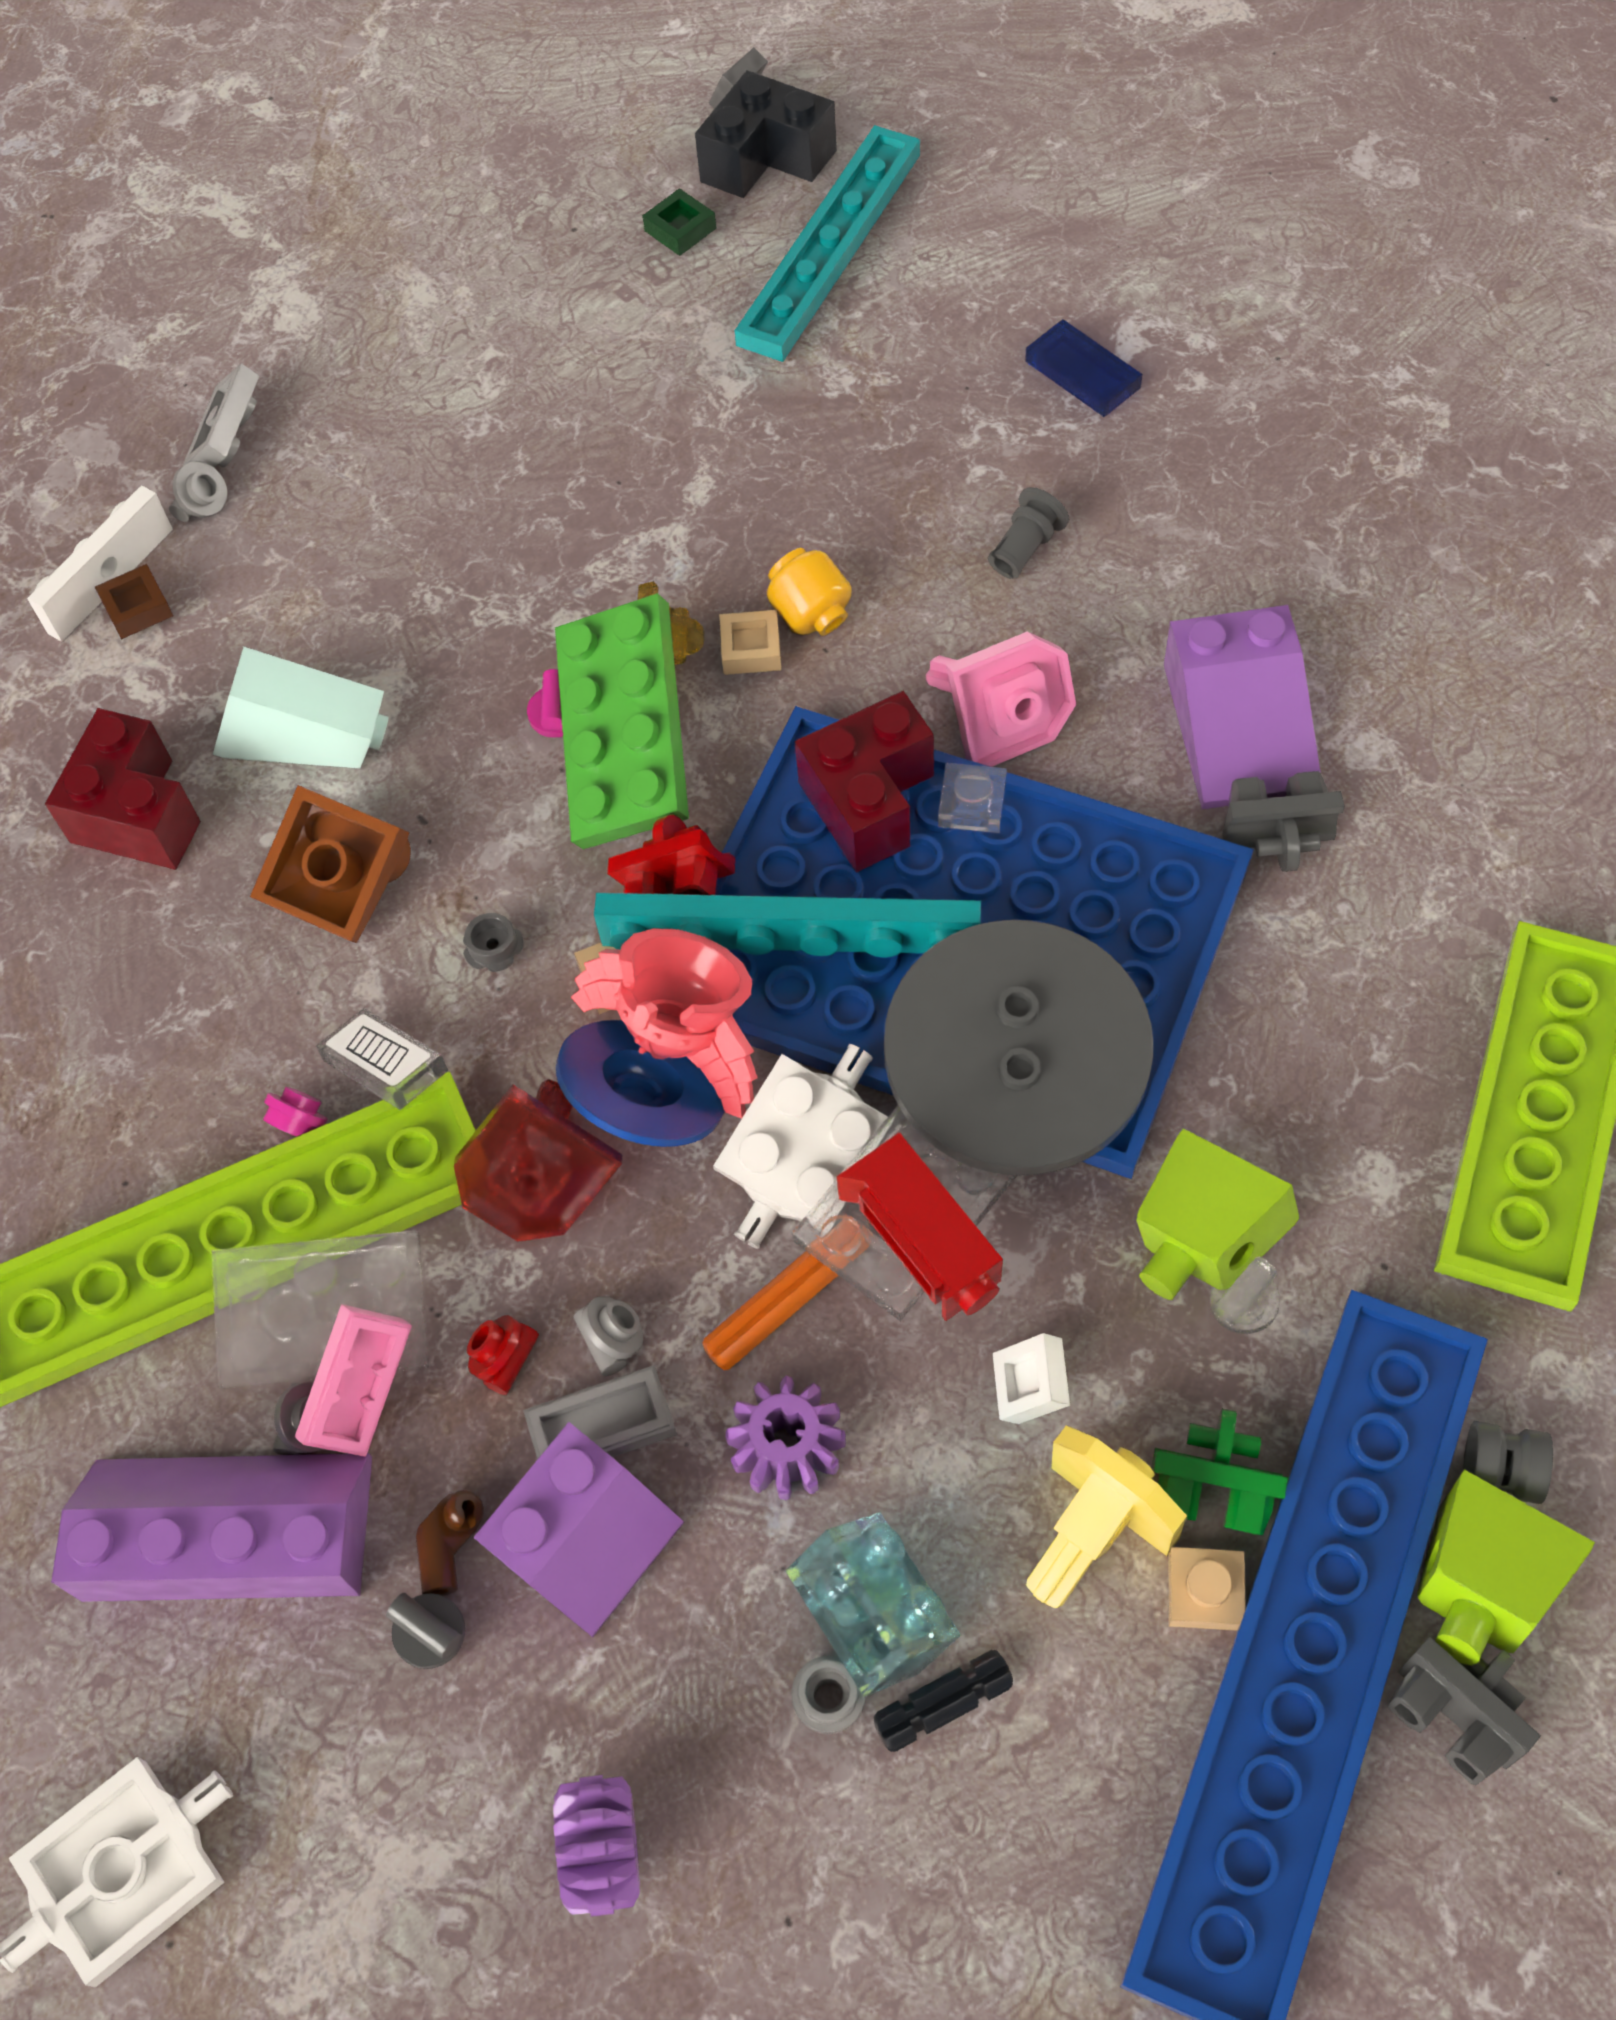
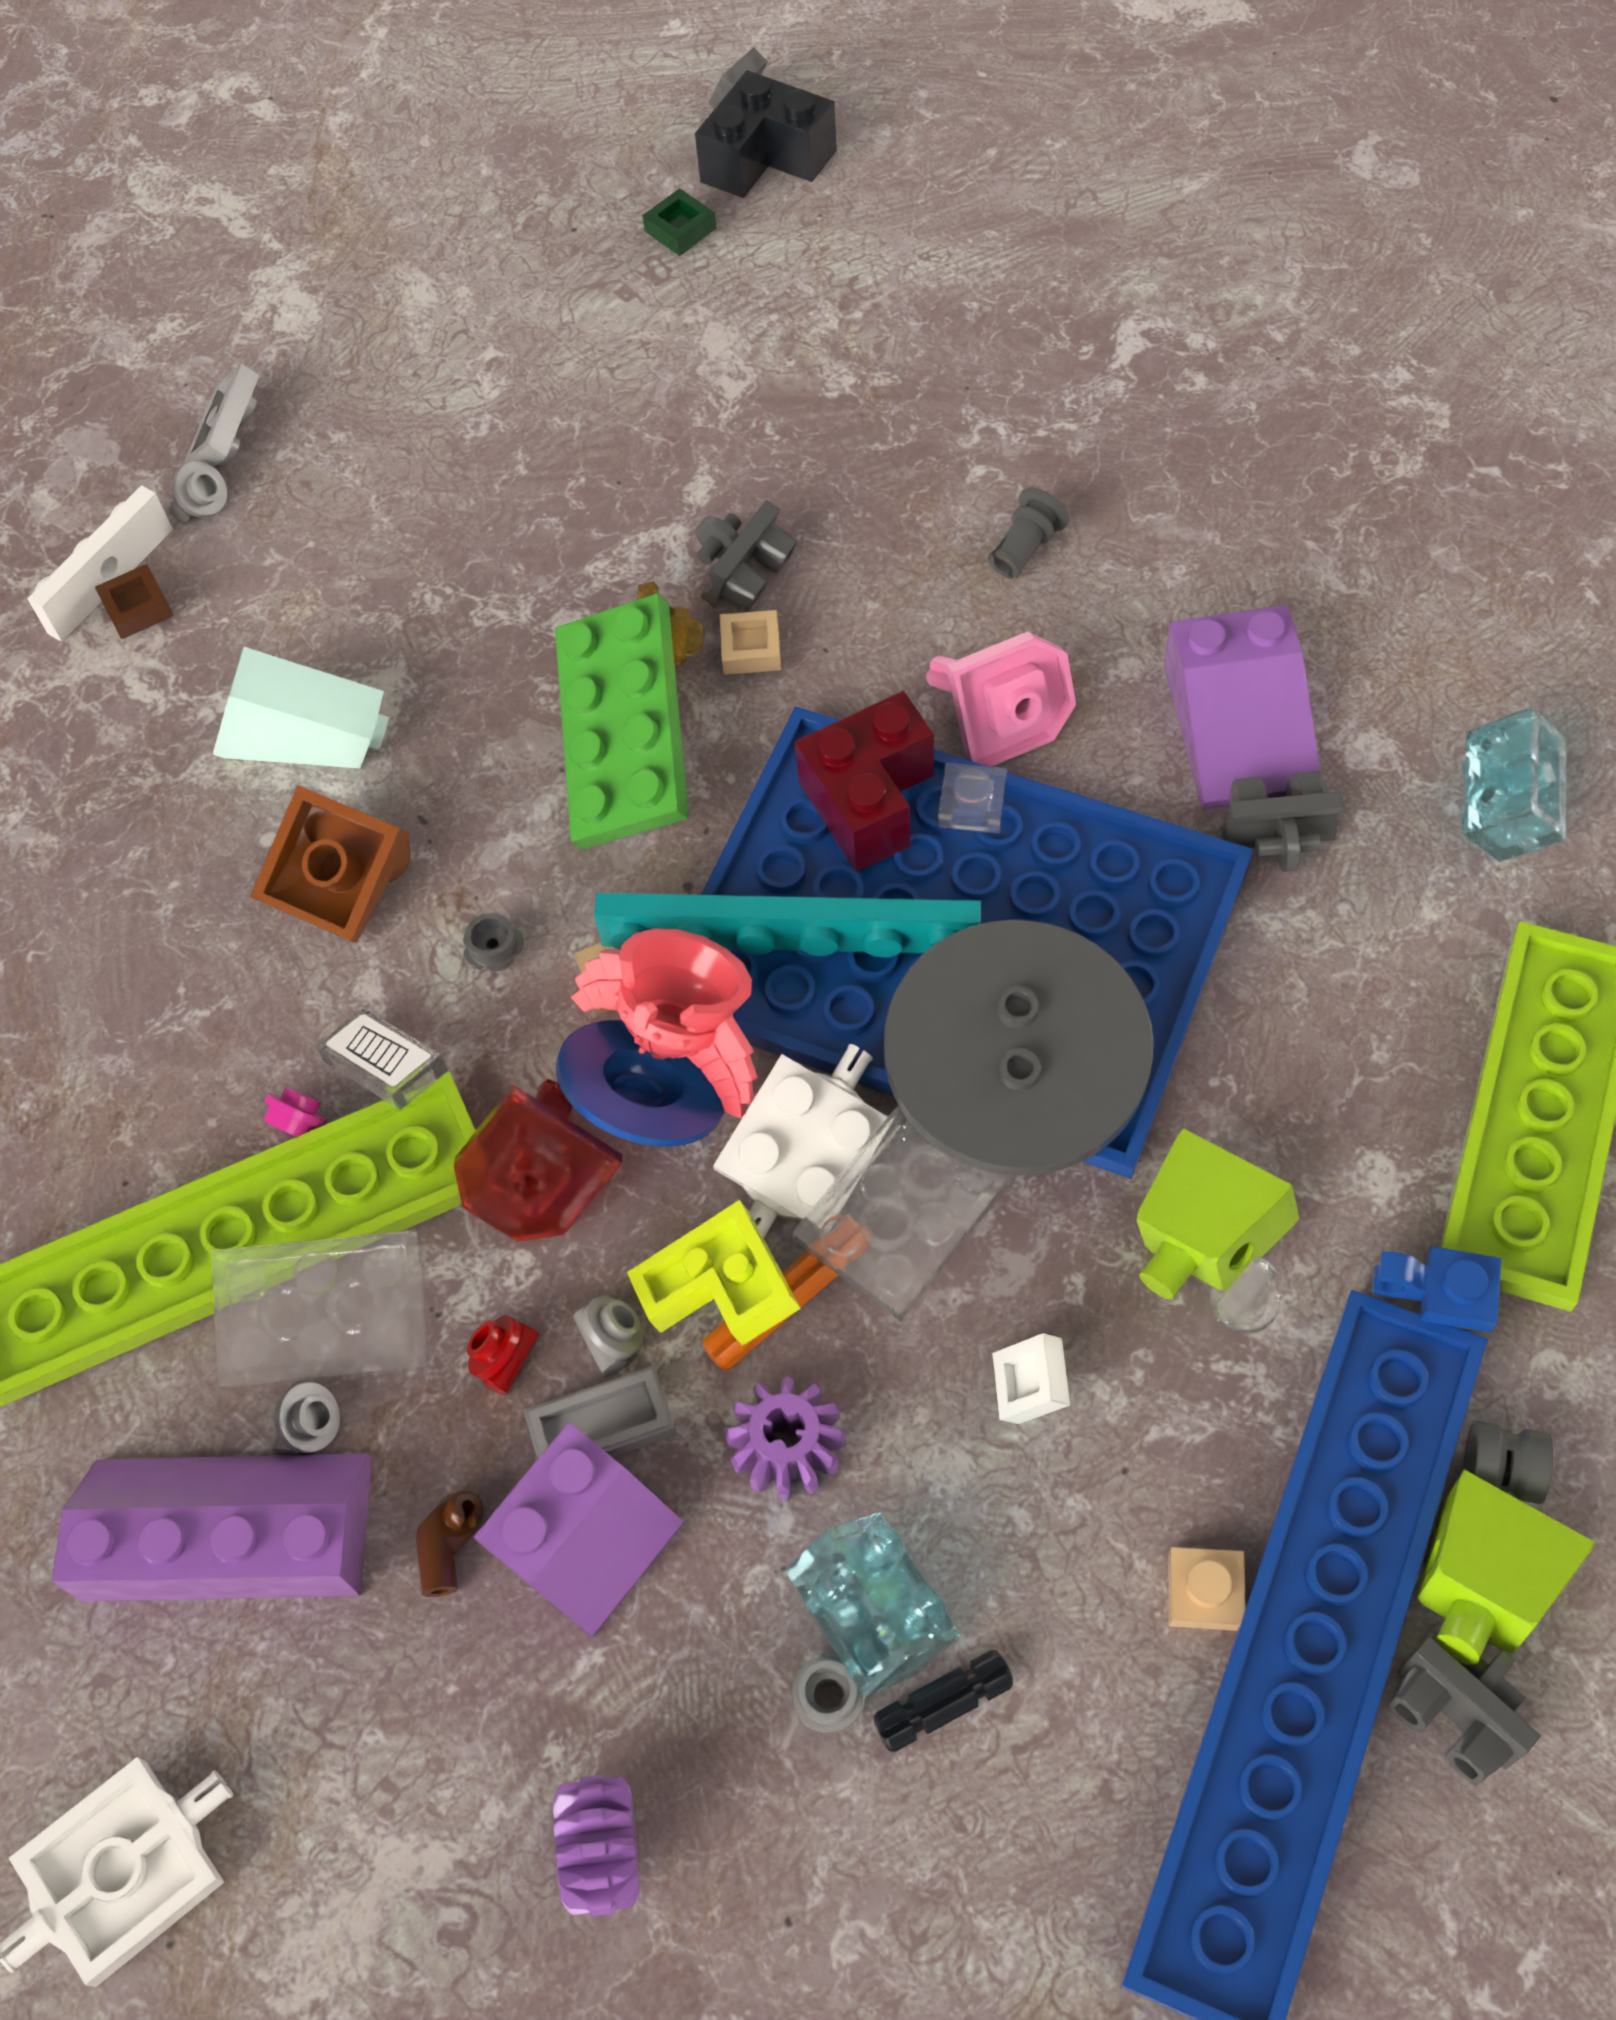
dark red brick [45,708,201,870] -> none
bright pink plate [295,1304,412,1457] -> none
dark grey plate [386,1593,465,1669] -> none
dark pink plate [527,669,563,738] -> none
red hips [607,814,735,895] -> none
teal plate [734,125,920,362] -> none
yellow head [767,548,852,636] -> none
red window [836,1132,1003,1321] -> none
clear blue tile [1025,319,1143,417] -> none
light yellow piece [1026,1425,1187,1608] -> none
green hips [1151,1408,1288,1535] -> none
none -> neon yellow plate [627,1200,801,1346]
none -> dark grey hips [696,500,797,611]
none -> blue plate [1372,1246,1502,1333]
none -> clear light blue brick [1461,707,1566,862]

